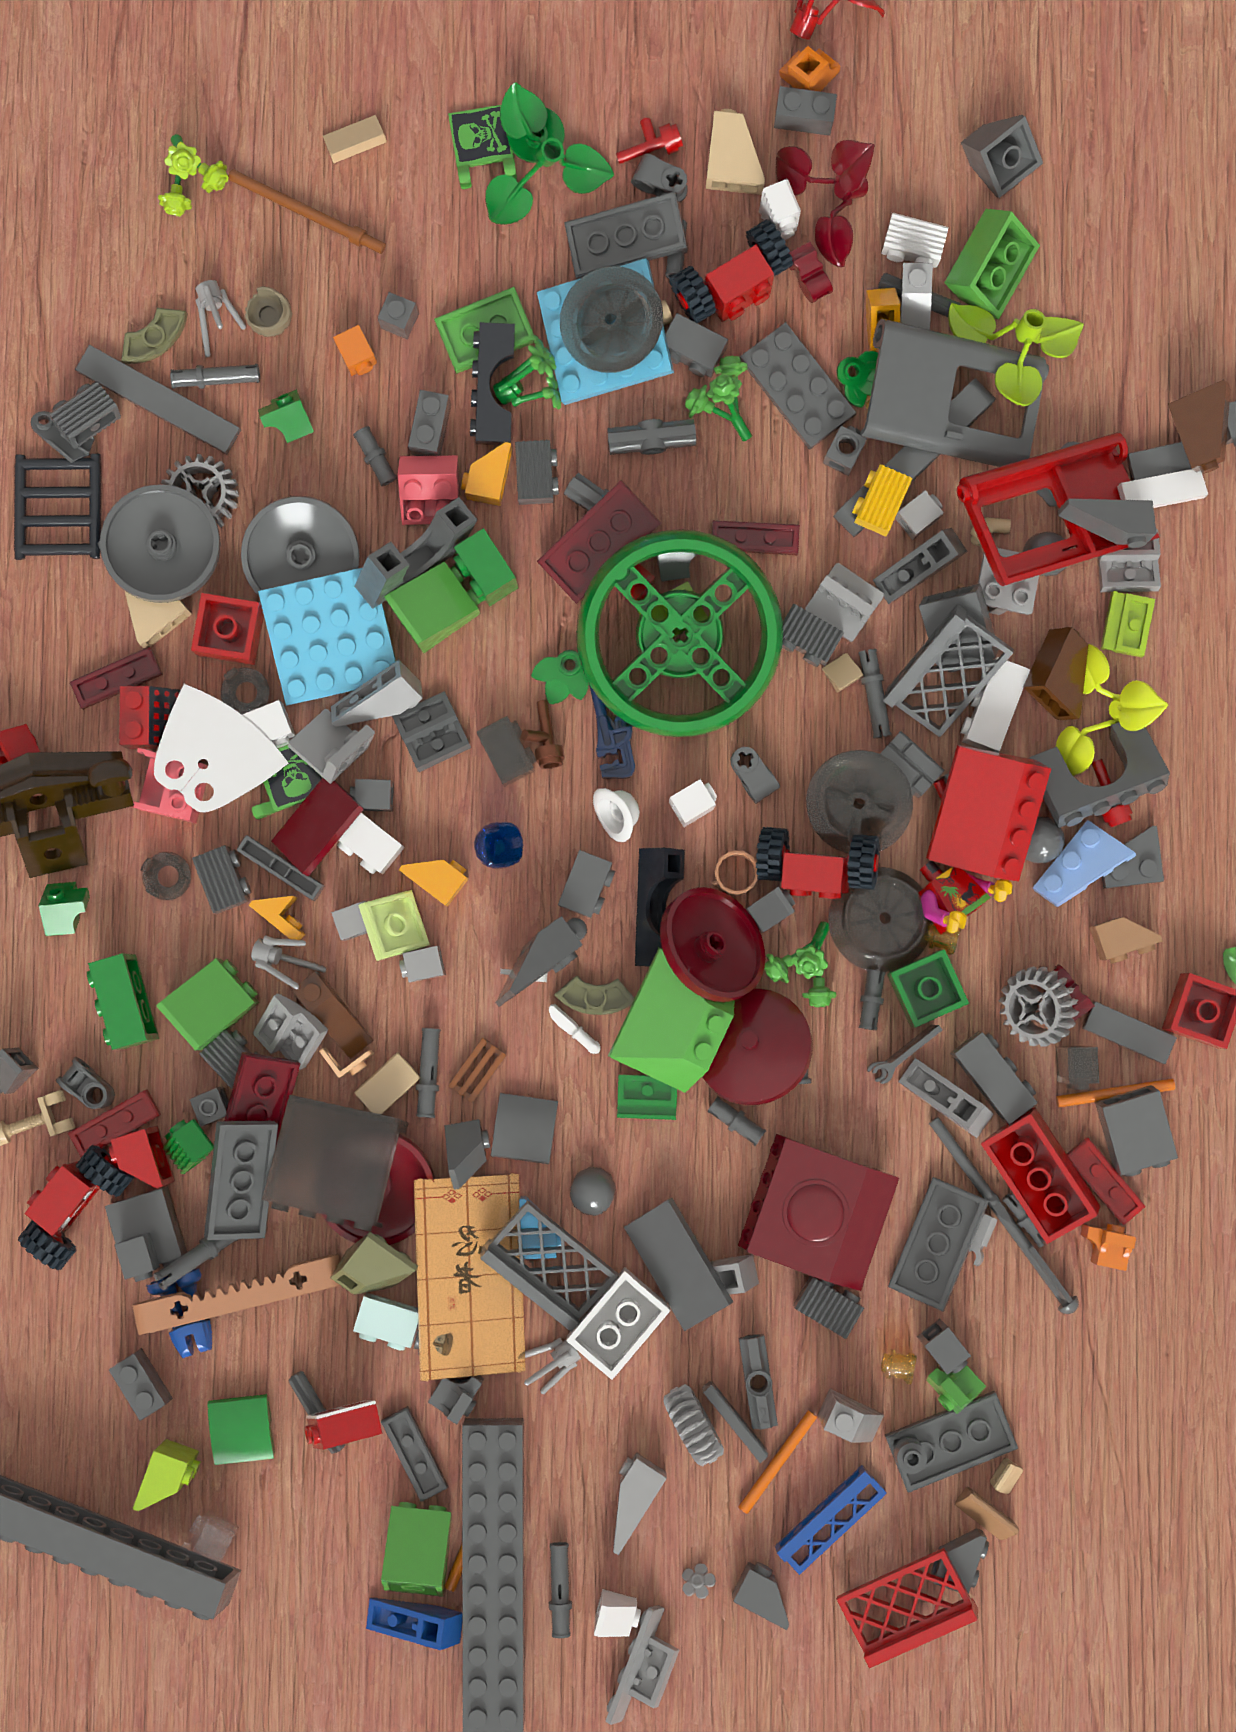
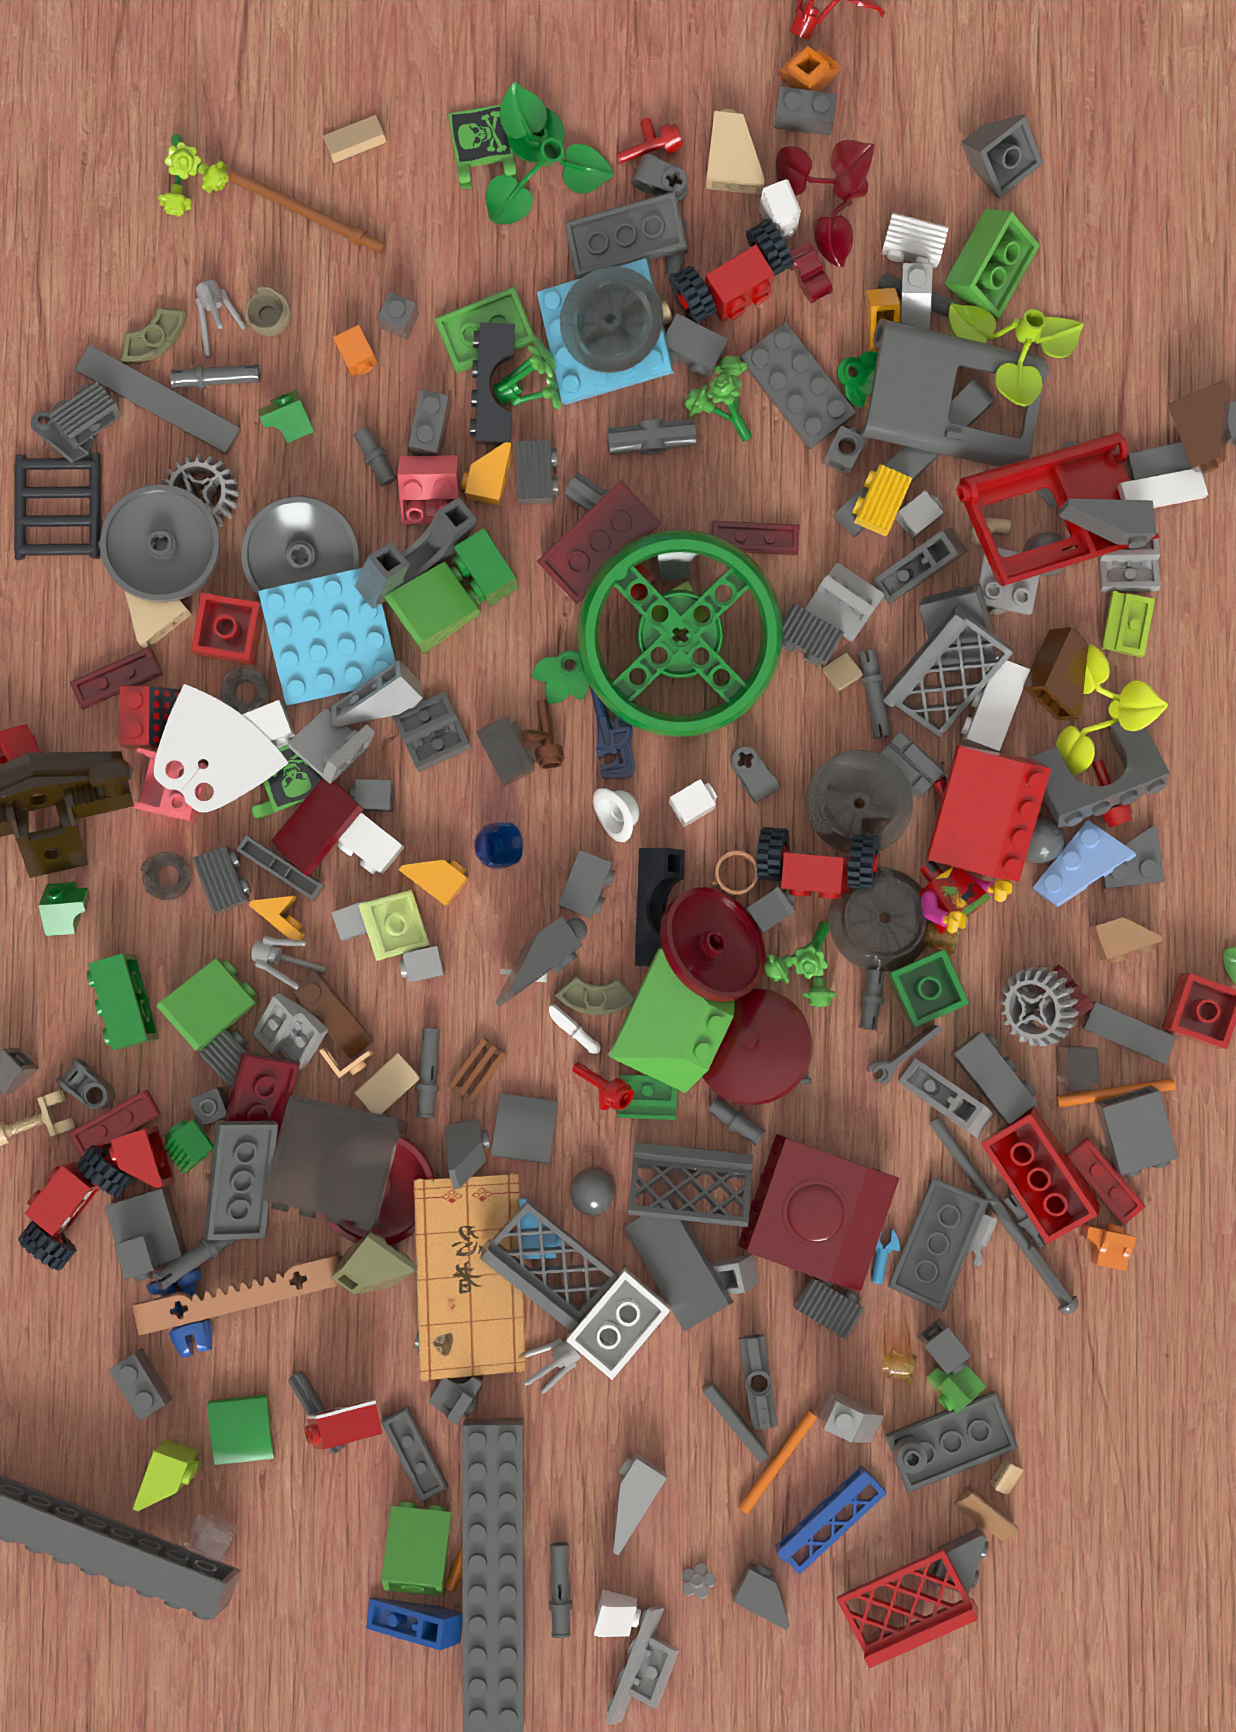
light aqua brick [353,1293,418,1350] -> none
light grey gear [664,1384,724,1466] -> none
none -> red piece [572,1062,634,1110]
none -> dark grey fence [628,1142,753,1227]
none -> dark azure bar [871,1228,900,1284]

